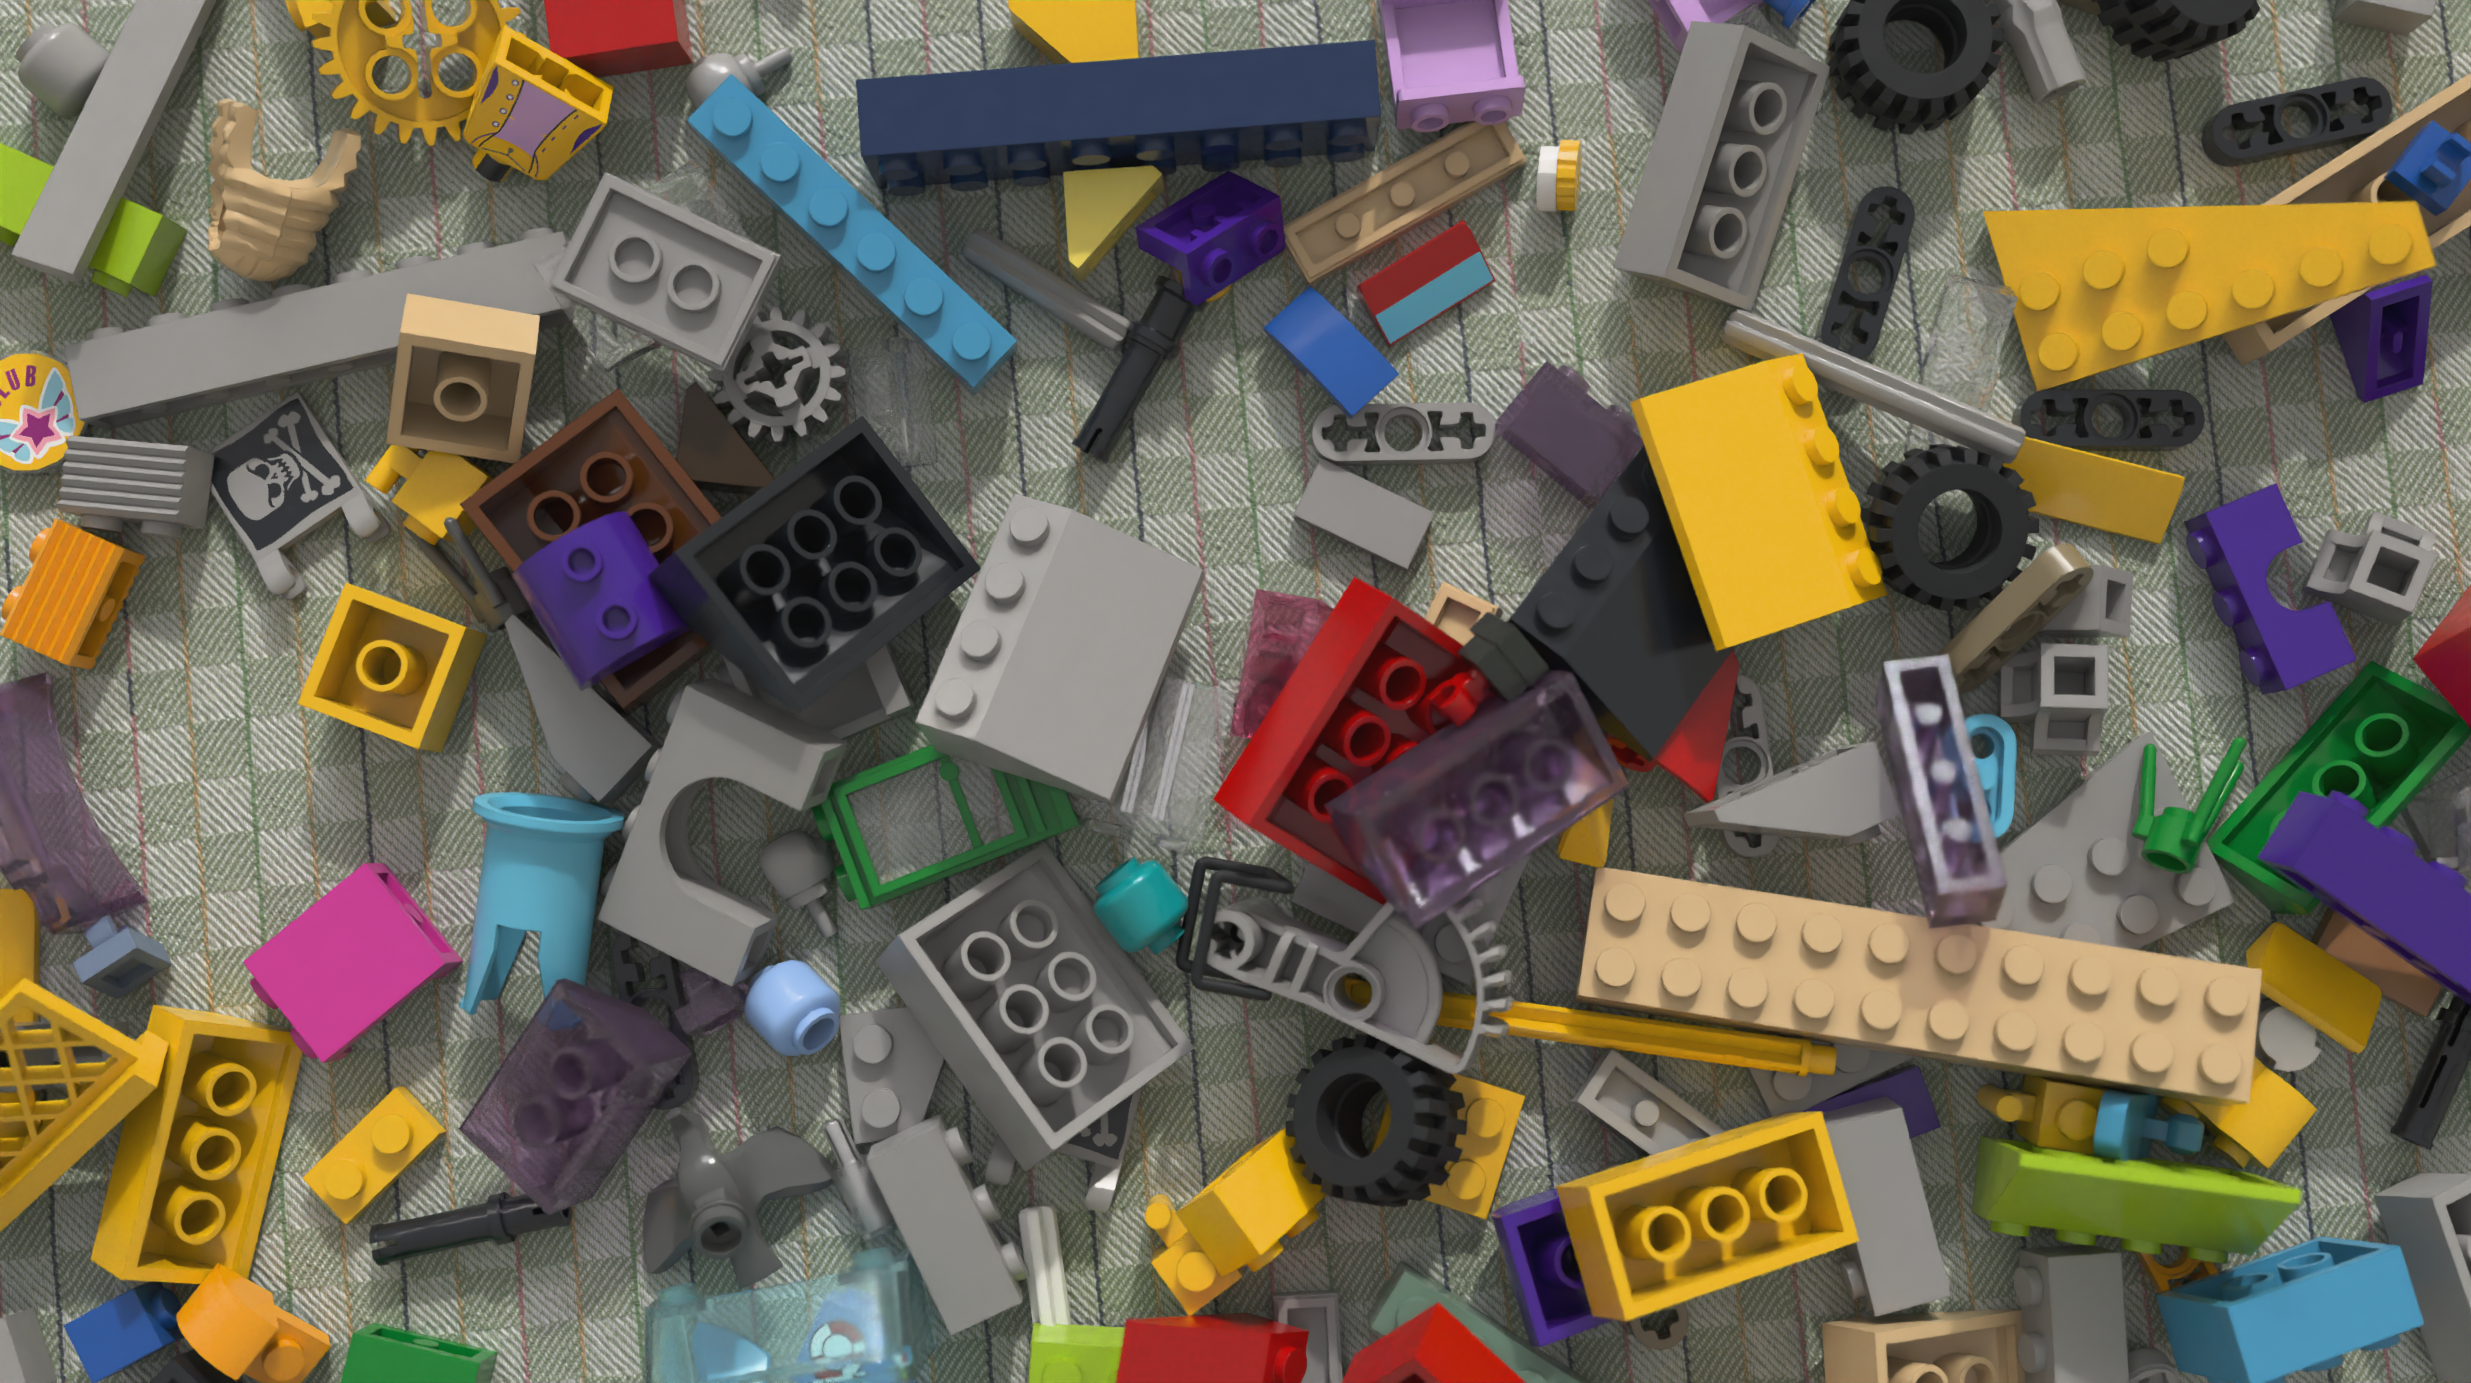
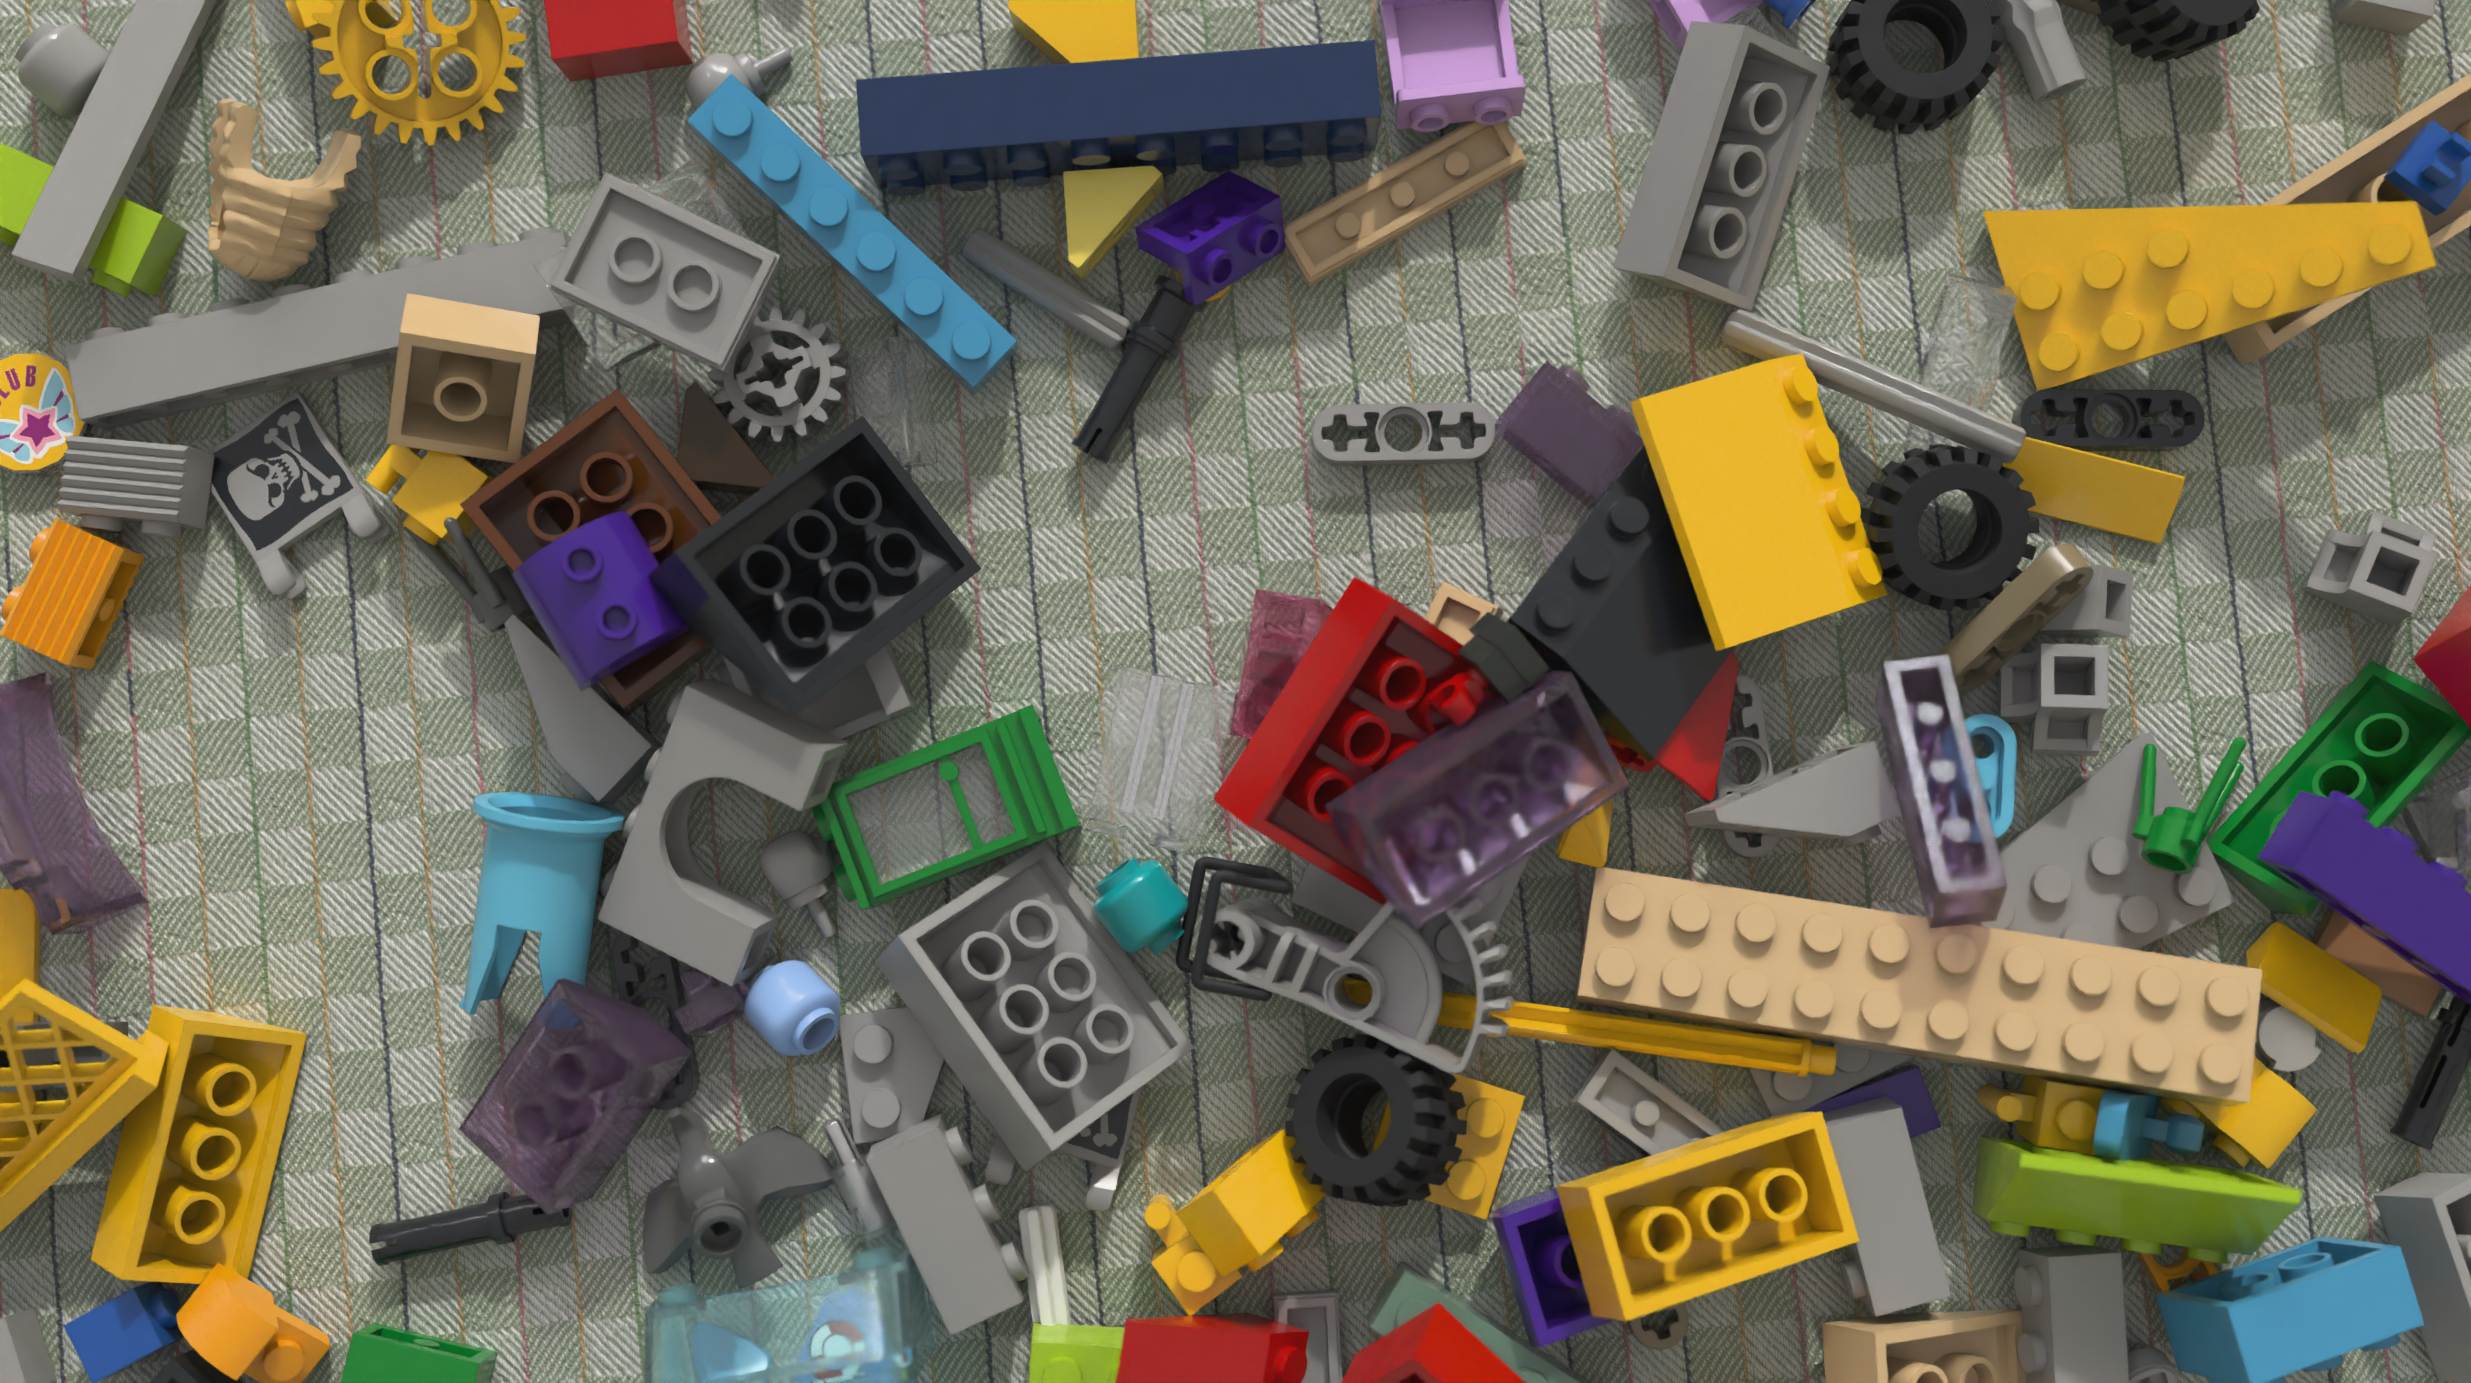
sand blue tile [72,915,172,999] -> none
dark pink panel [243,863,464,1063] -> none
yellow brick [297,582,488,753] -> none
yellow plate [302,1086,447,1224] -> none
yellow torso [463,25,614,182] -> none
light grey slope [915,494,1205,805] -> none
blue slope [1263,286,1399,419] -> none
light grey tile [1293,458,1434,572] -> none
slope [1356,220,1495,347] -> none
piece [1536,140,1582,212] -> none
black beam [1815,186,1915,360] -> none
dark purple arch [2184,483,2357,695] -> none
black beam [2201,77,2392,167] -> none
dark purple slope [2329,274,2433,403] -> none

